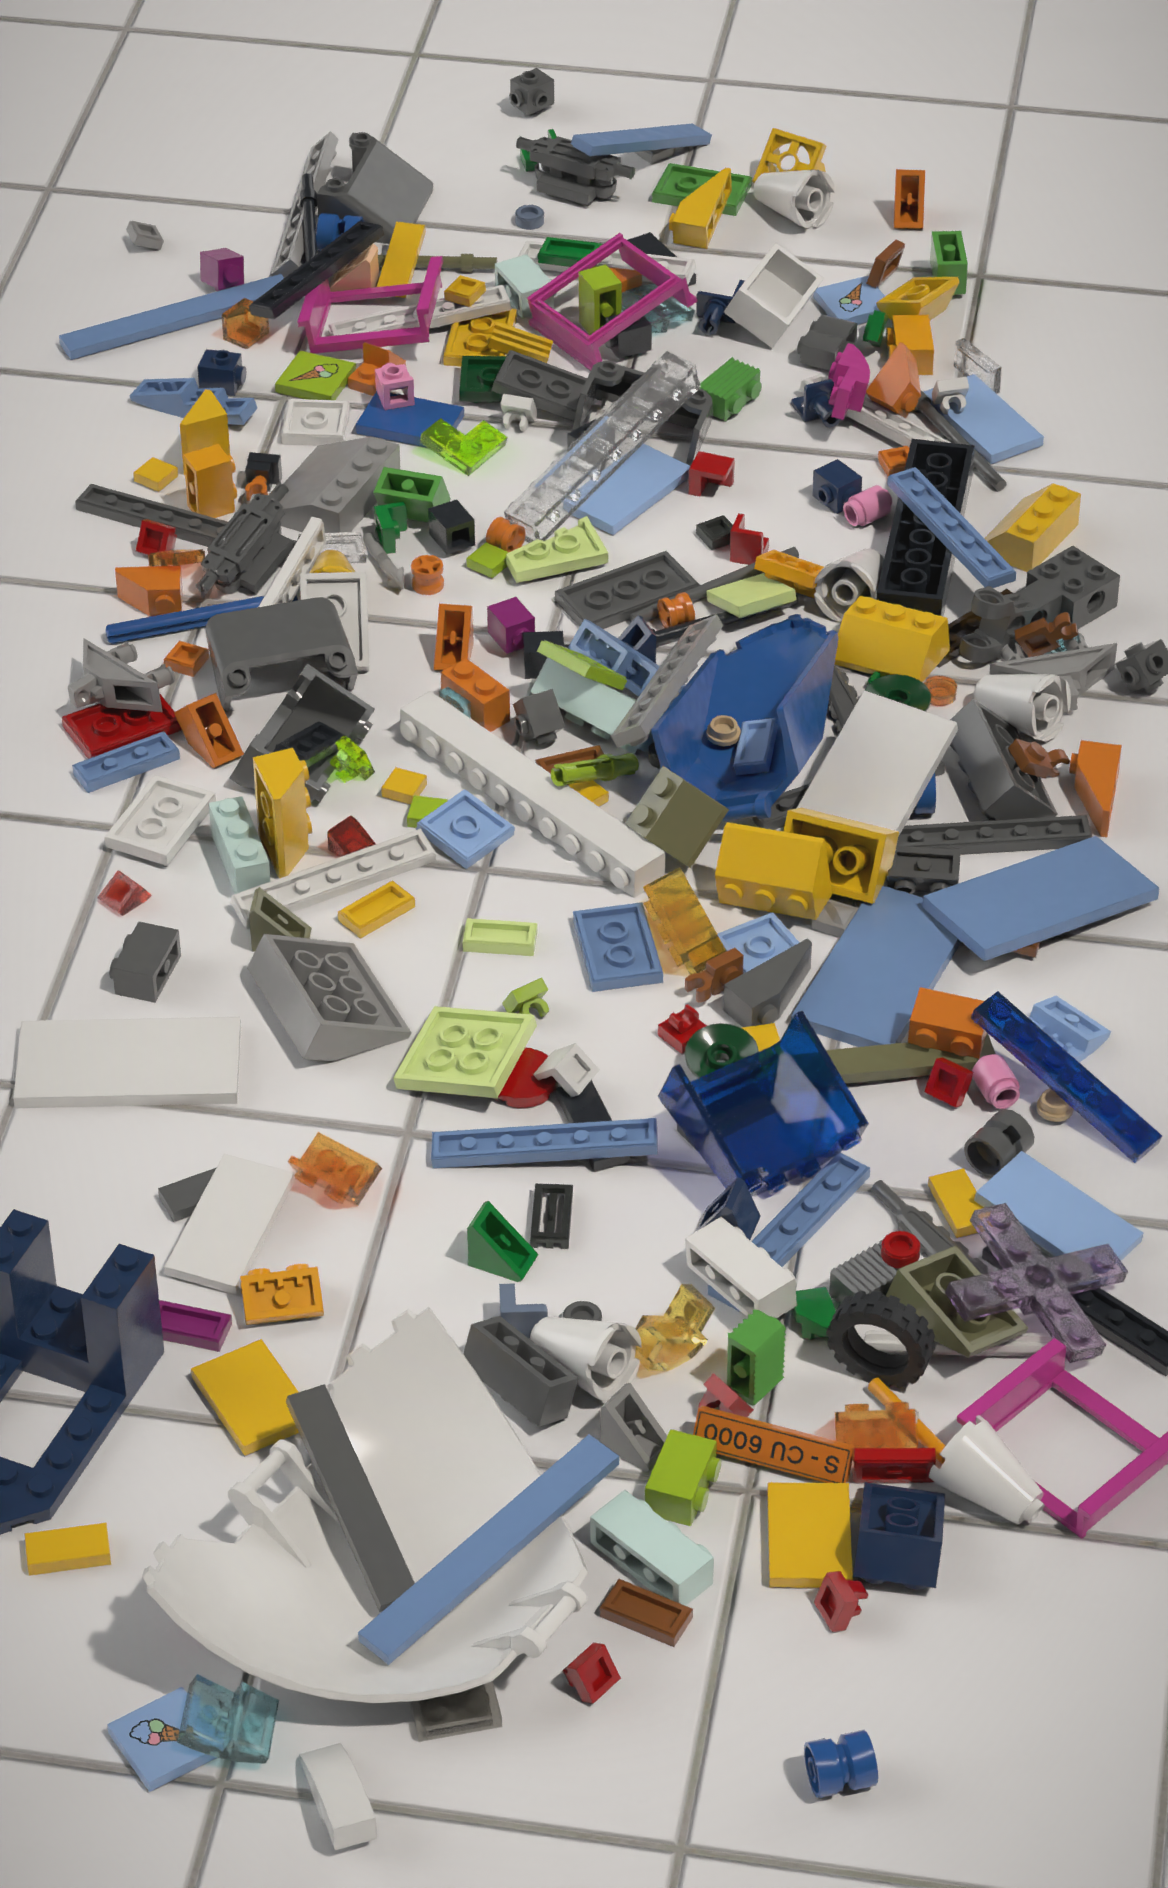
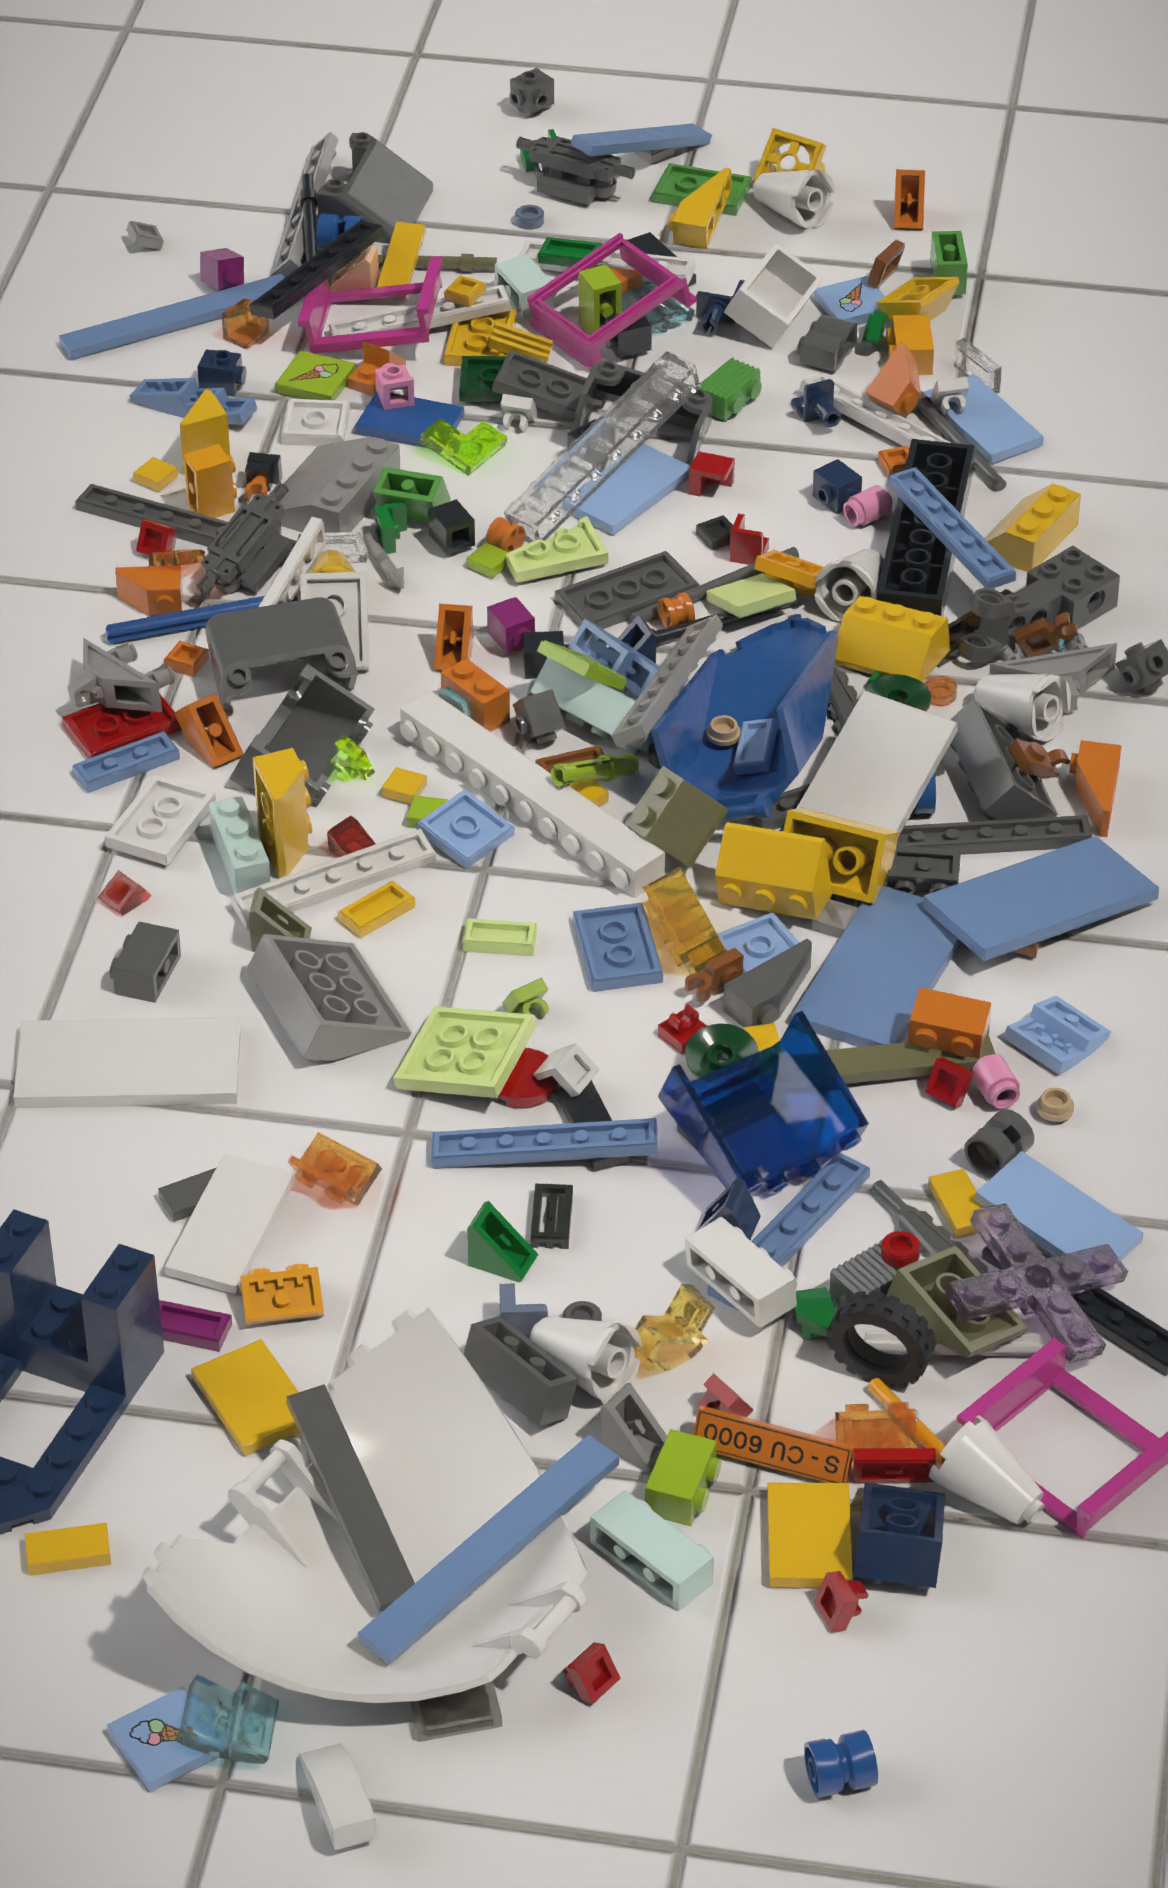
black tile [273,721,347,768] -> none
orange wheel [411,555,444,595] -> none
dark orange tile [600,1579,693,1647] -> none
bright green brick [726,1310,786,1406] -> none
dark pink slope [828,343,870,420] -> none
clear blue plate [971,991,1162,1163] -> none

